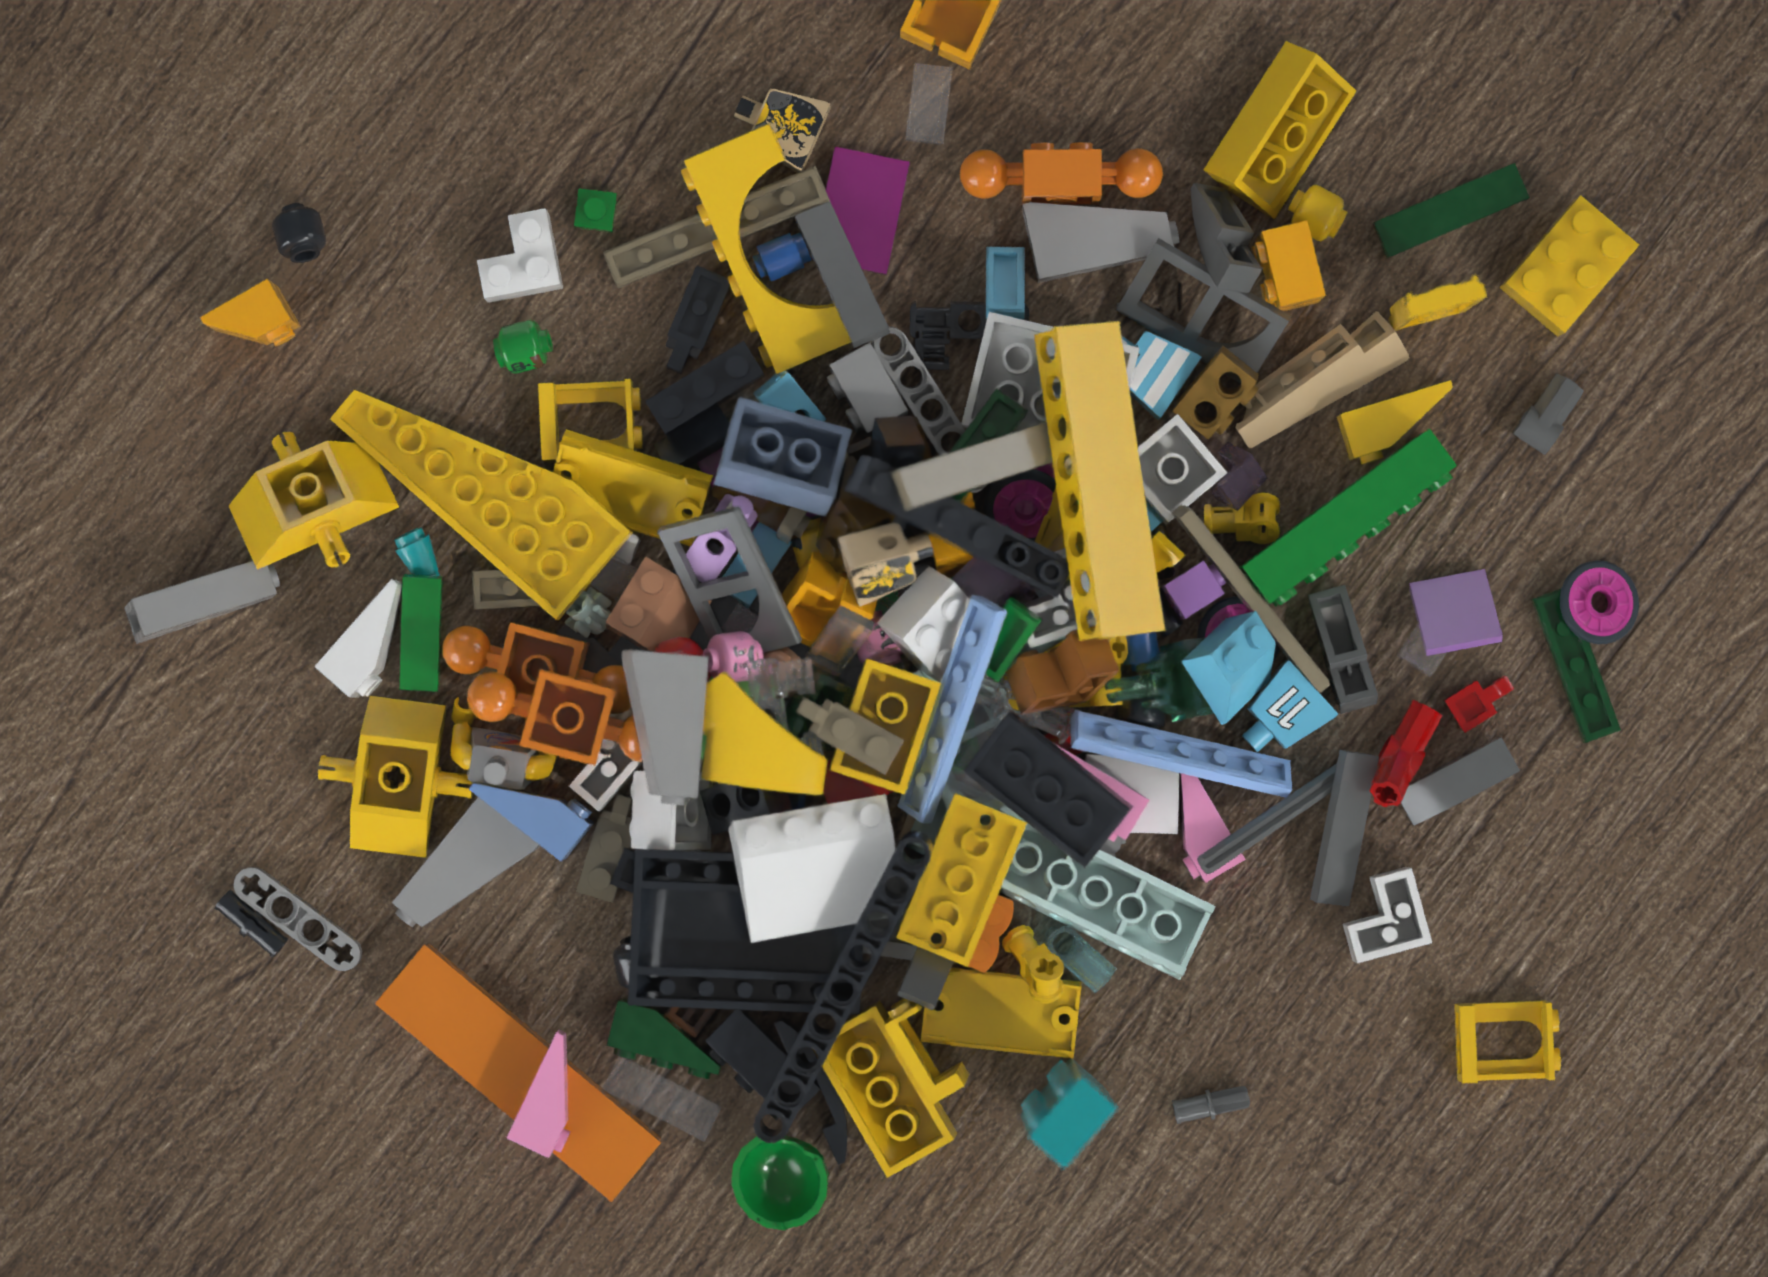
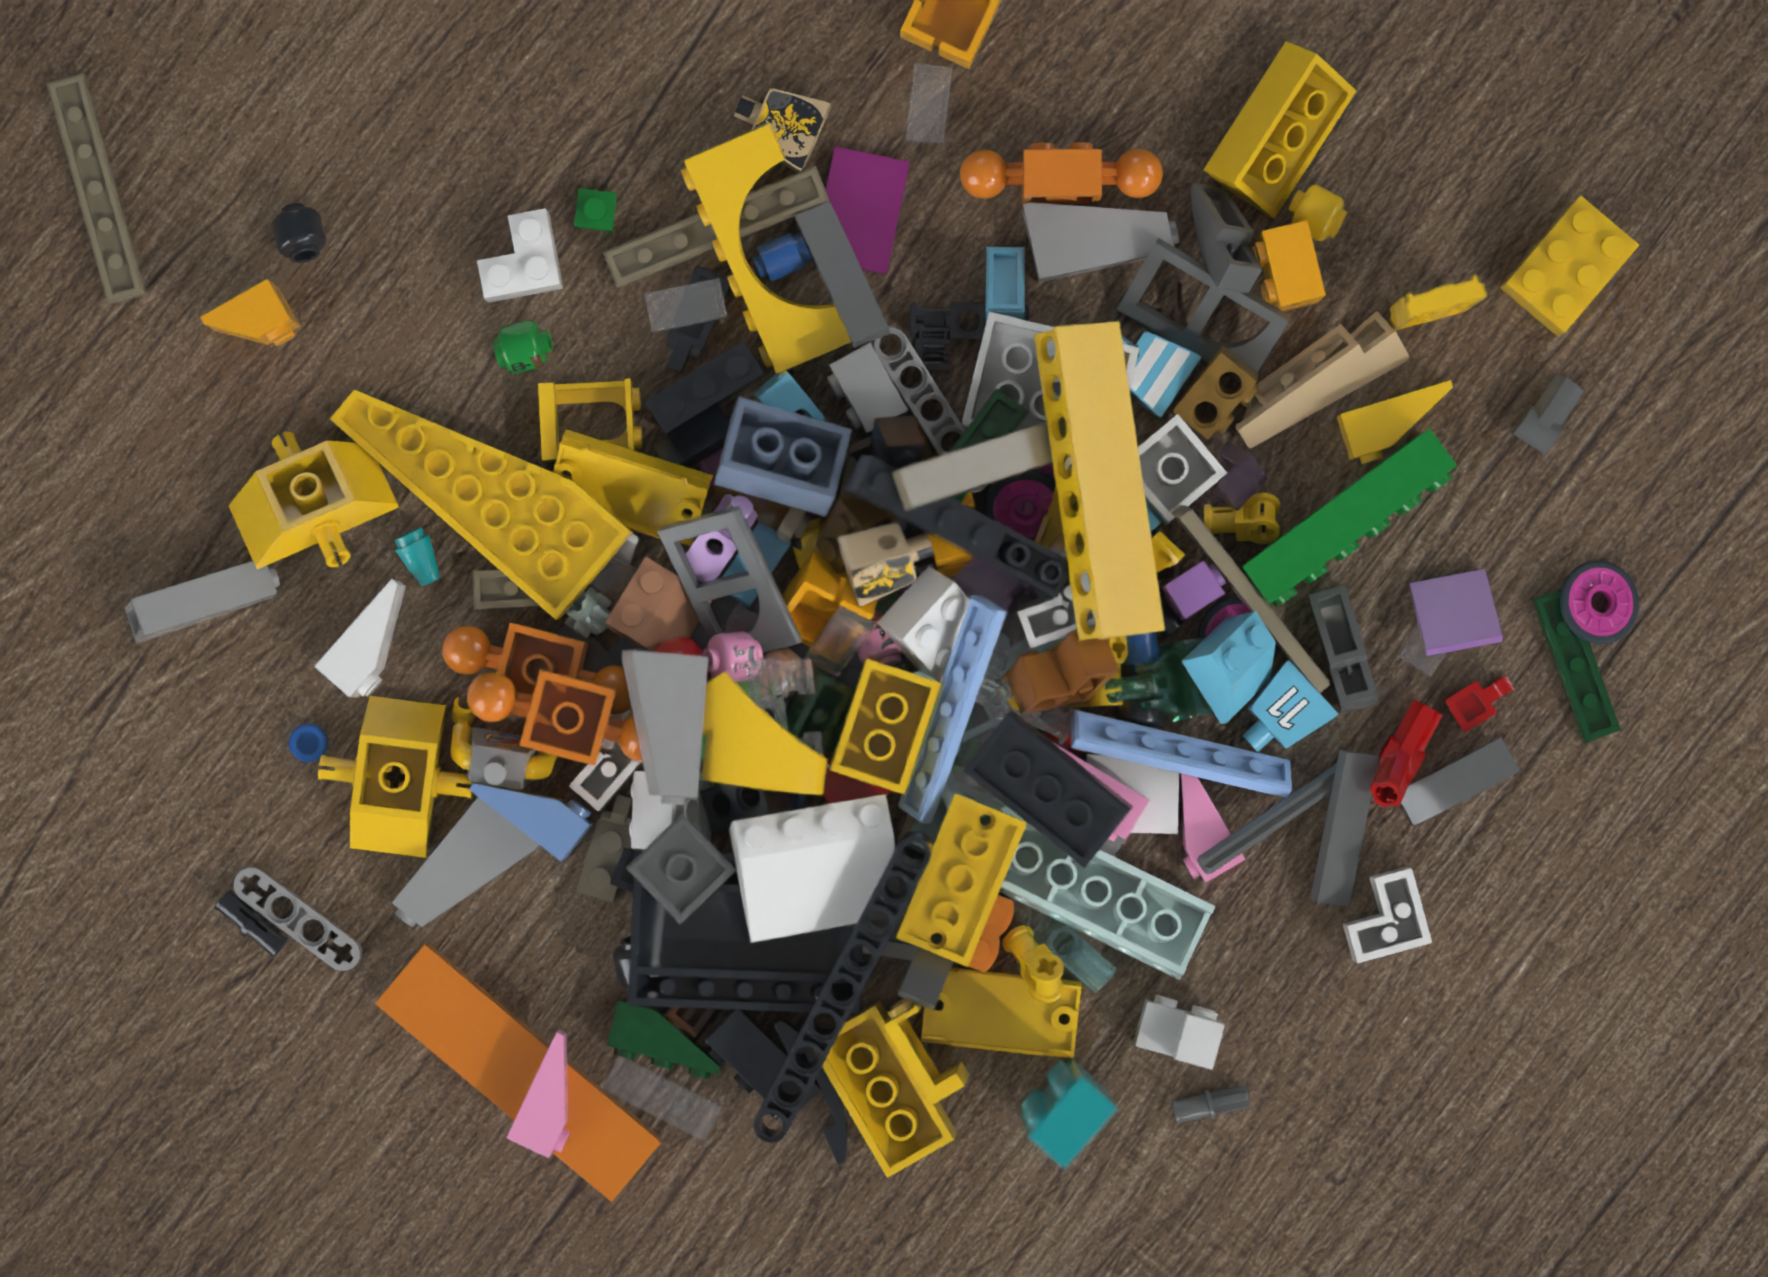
green tile [399,574,442,692] -> none
green cylinder [731,1135,829,1231] -> none
dark tan hinge [796,698,904,774] -> none
green tile [985,597,1043,683] -> none
dark green tile [1373,163,1530,259] -> none
yellow panel [1454,1000,1561,1084] -> none
none -> dark tan tile [46,73,147,305]
none -> blue tile [289,724,329,762]
none -> dark grey tile [626,813,736,924]
none -> clear tile [644,278,728,333]
none -> white brick [1133,995,1225,1070]

